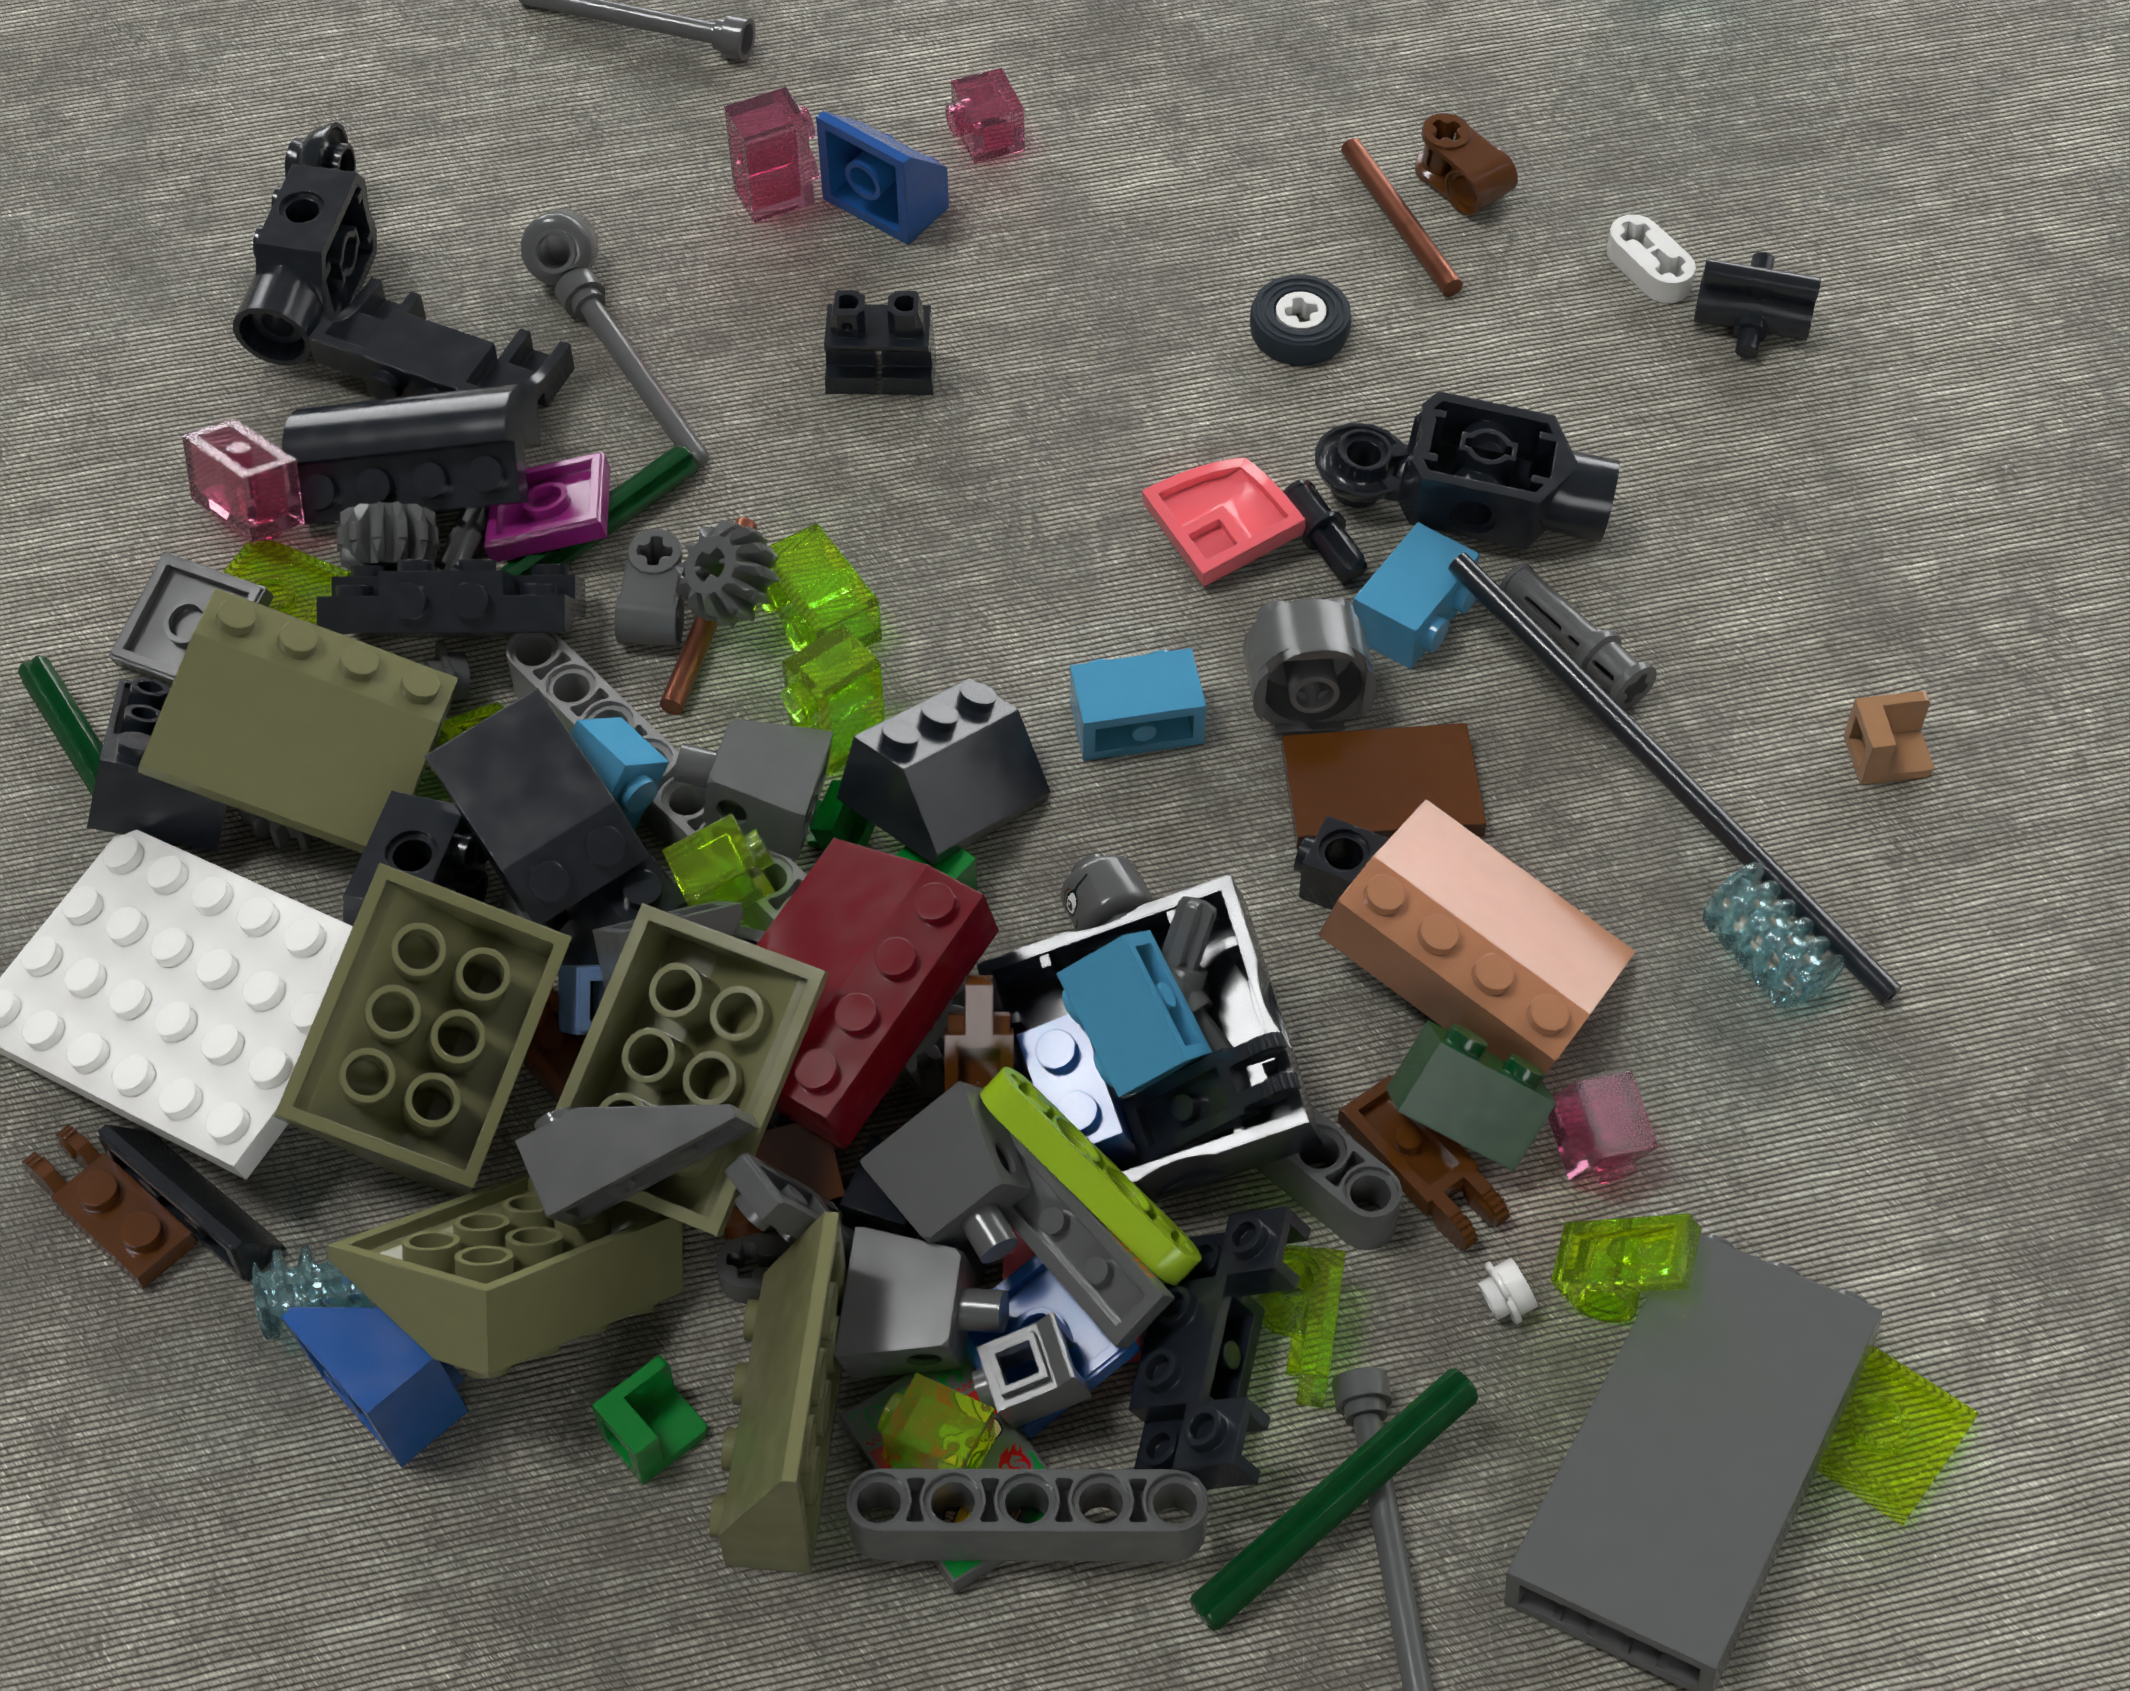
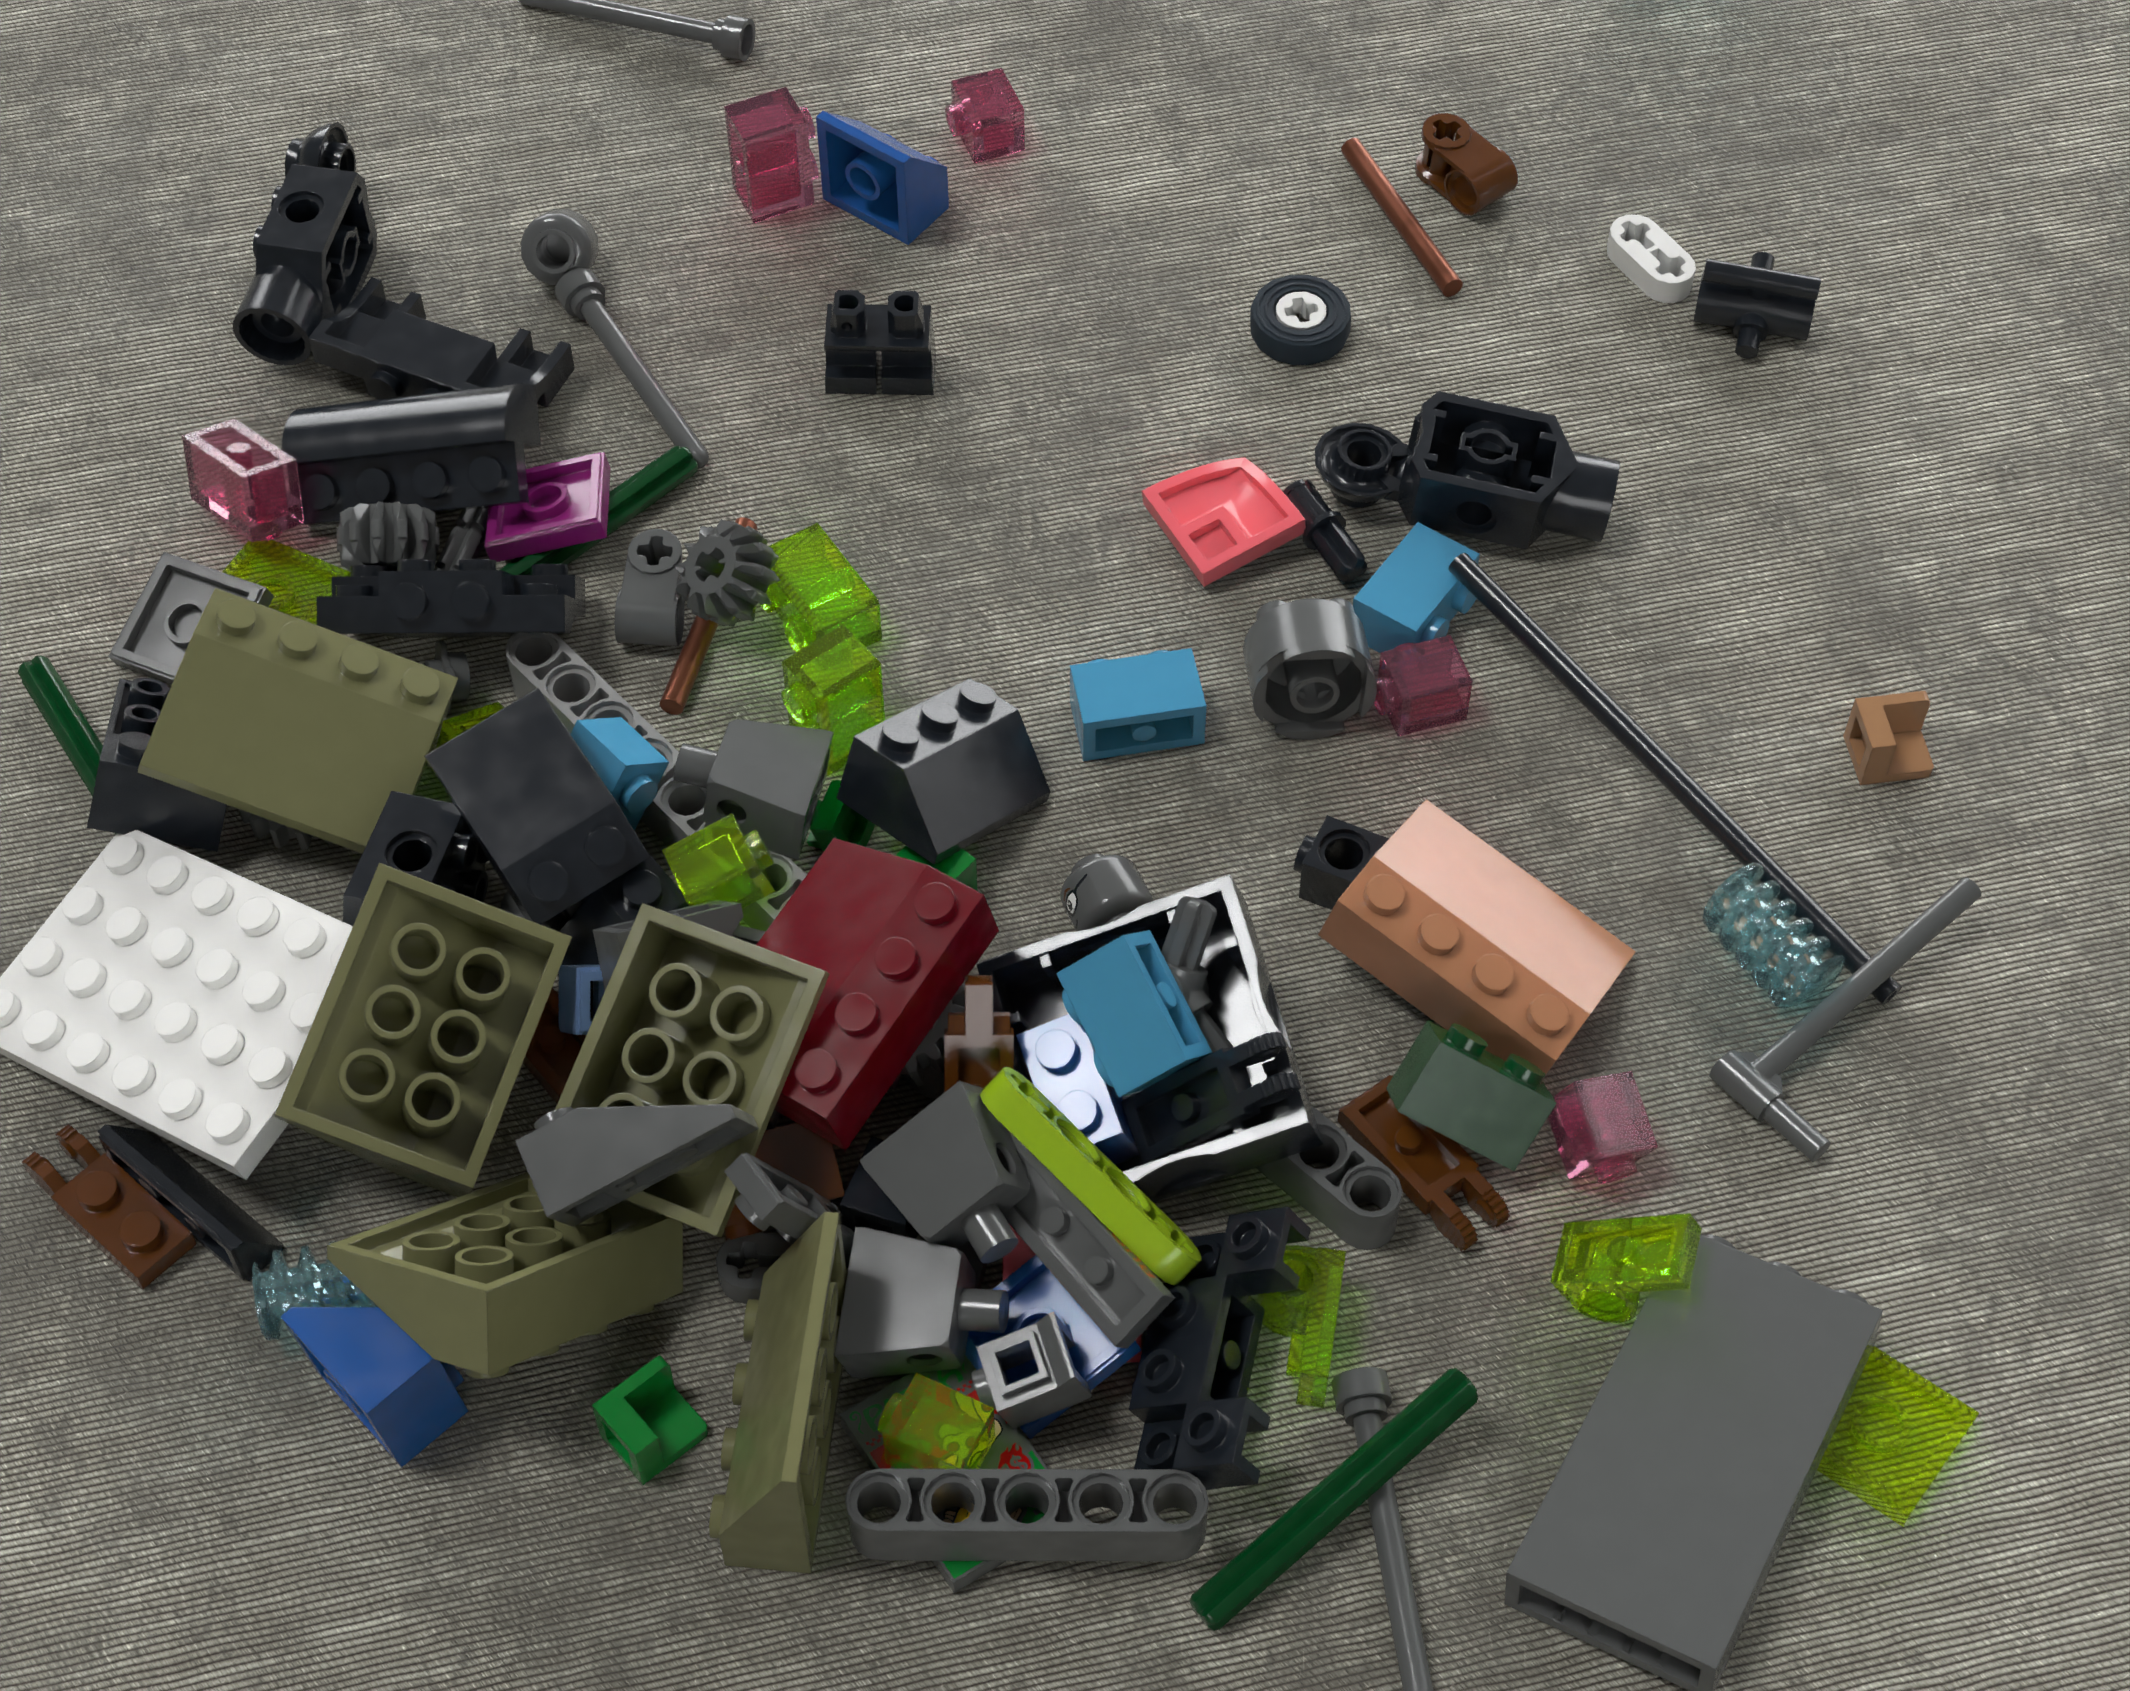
reddish brown tile [1281,723,1487,850] -> none
white plate [1477,1258,1538,1324] -> none
dark grey pin [1500,563,1657,710] -> none
none -> clear pink brick [1374,635,1473,737]
none -> dark grey bar [1709,877,1981,1162]

